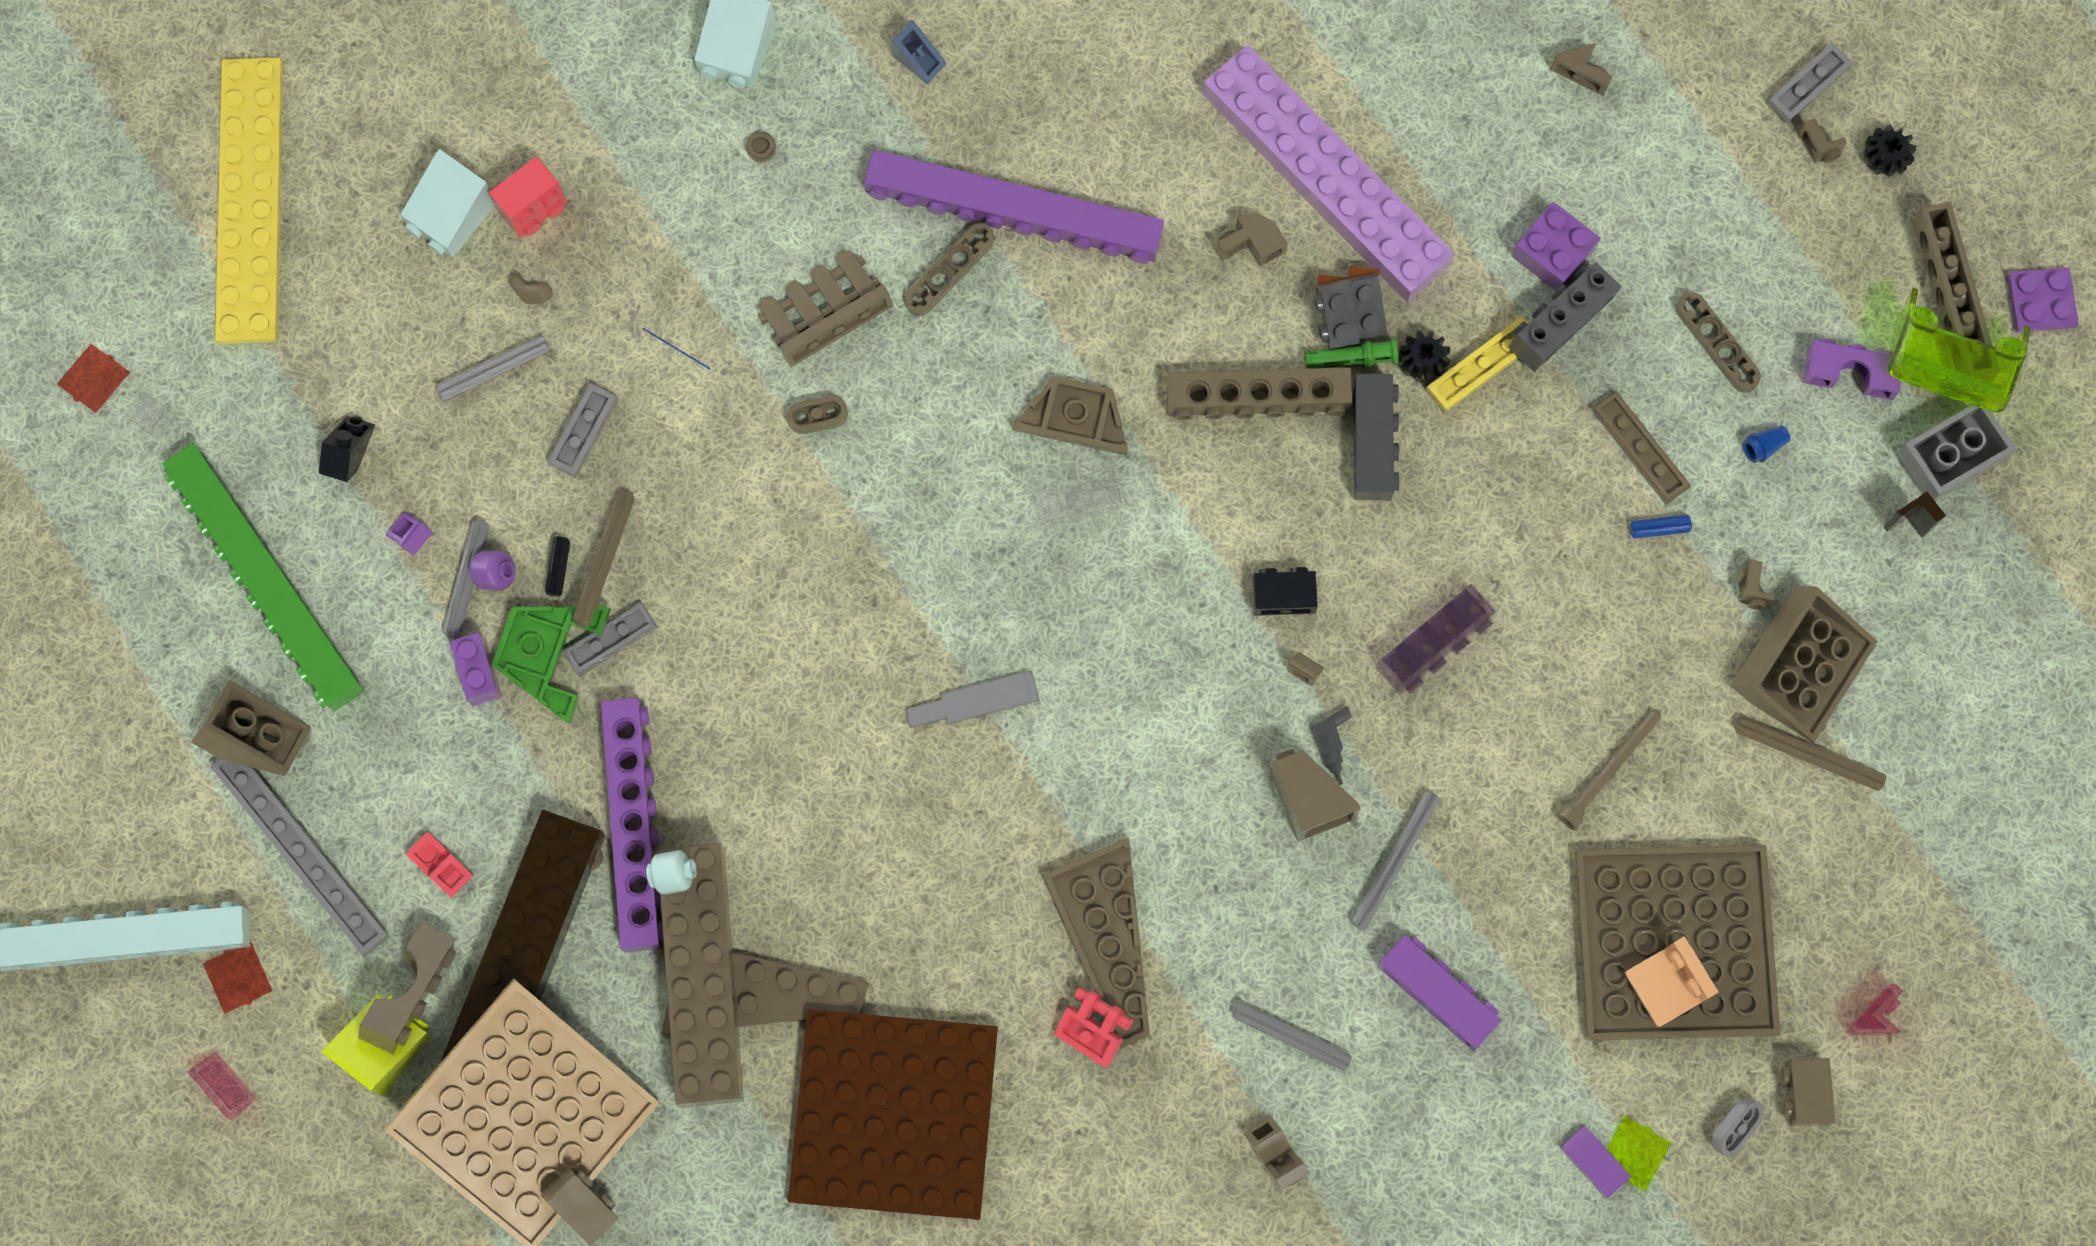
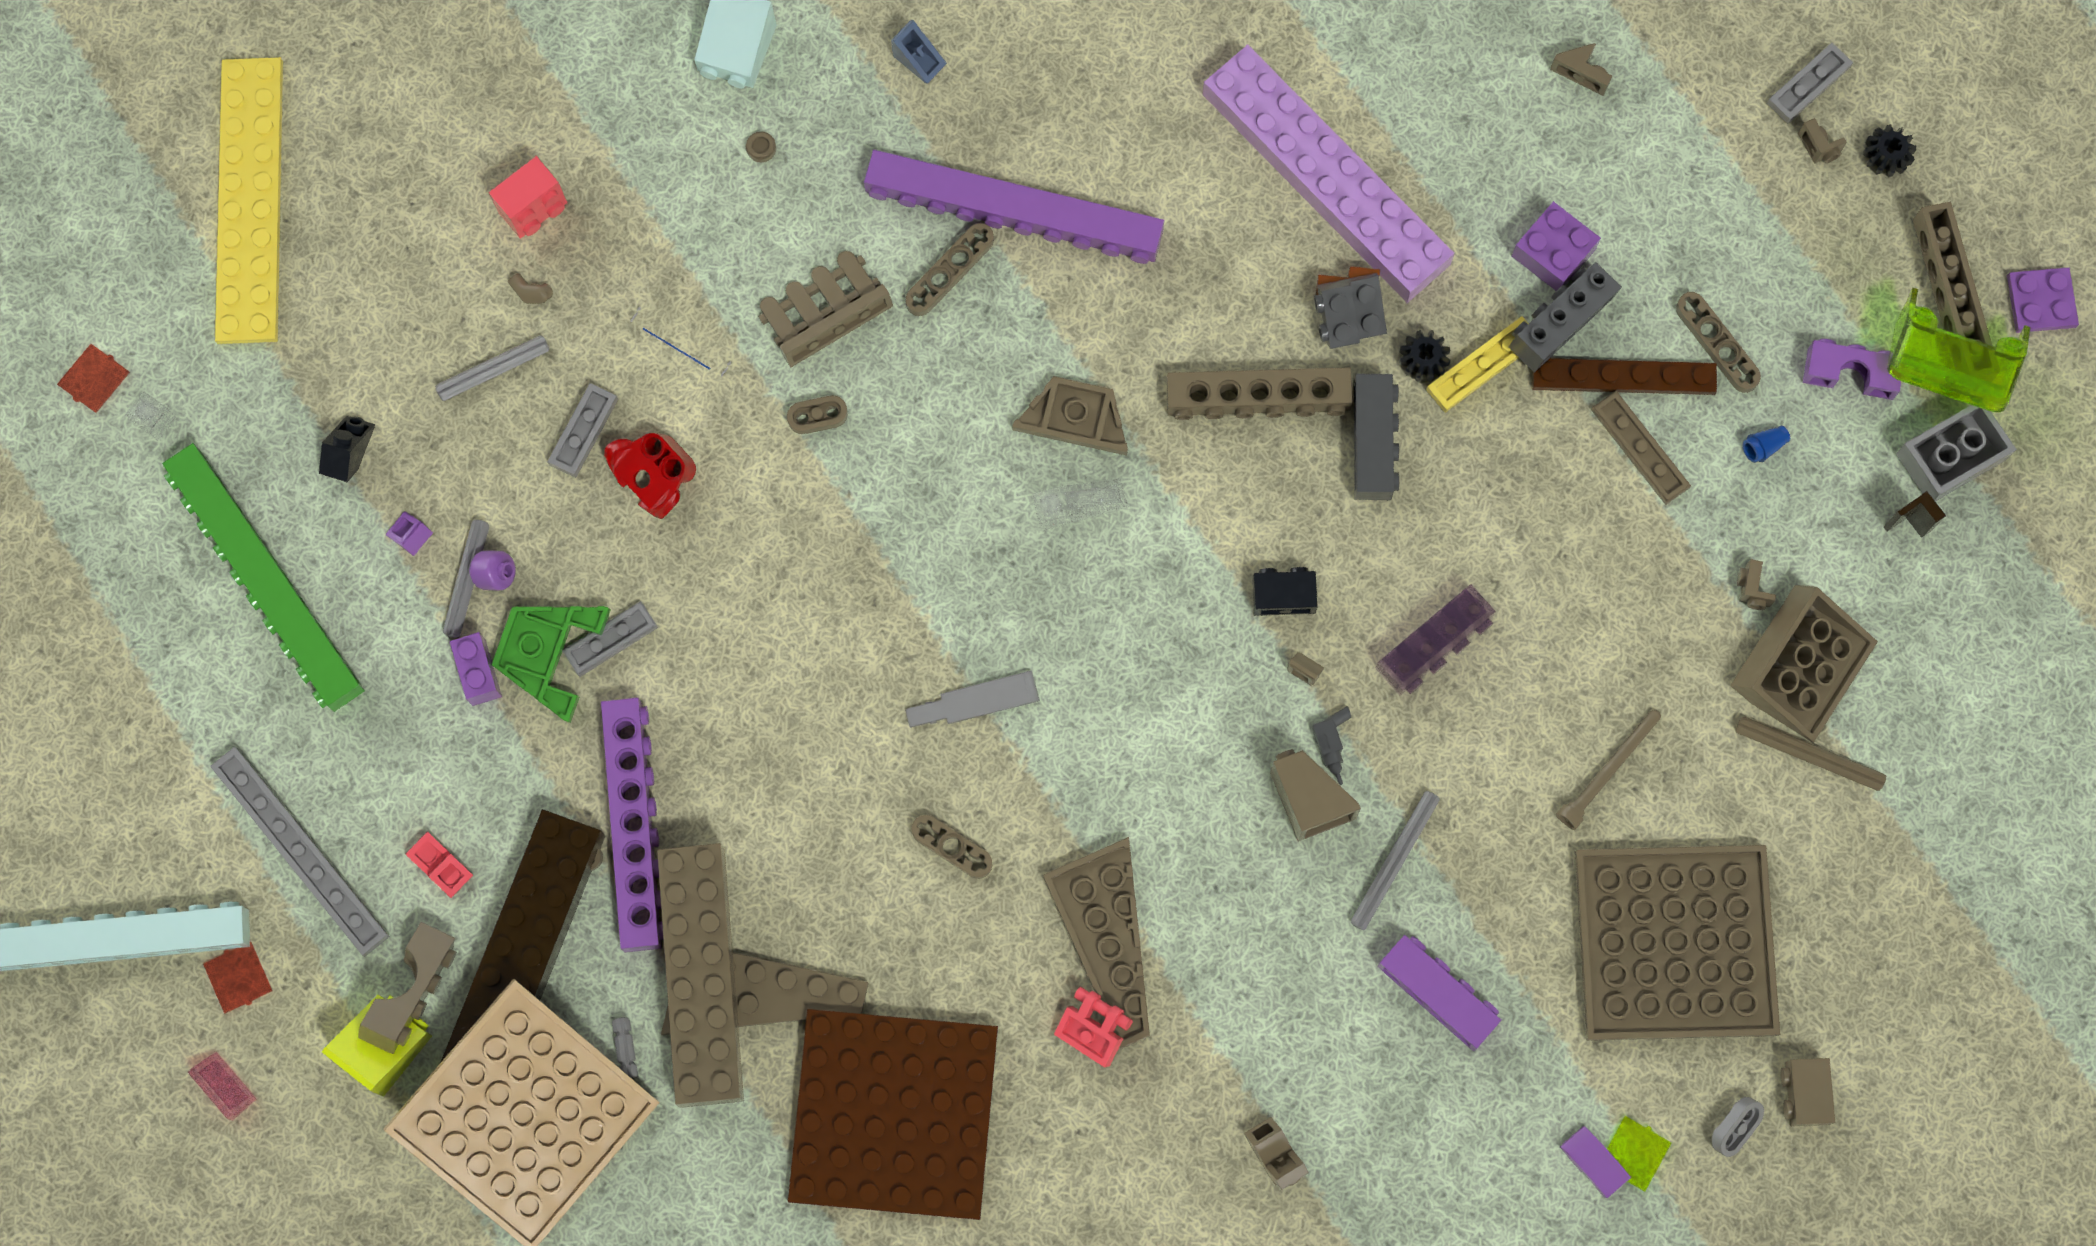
dark tan slope [191,680,311,776] -> none
light aqua slope [400,149,495,258] -> none
dark tan brick [541,1167,618,1246] -> none
black axle [545,536,570,597] -> none
dark tan axle [572,489,635,628] -> none
light aqua head [646,850,697,895] -> none
dark tan brick [1216,214,1288,267] -> none
light grey axle [1233,1002,1352,1071] -> none
bright green pin [1305,337,1398,369] -> none
light nougat bracket [1625,936,1719,1027] -> none
blue axle [1630,515,1692,539] -> none
clear pink slope [1845,982,1903,1036] -> none
none -> red piece [604,433,696,519]
none -> light grey axle [612,1017,638,1079]
none -> dark tan beam [912,815,993,879]
none -> reddish brown plate [1532,358,1717,395]

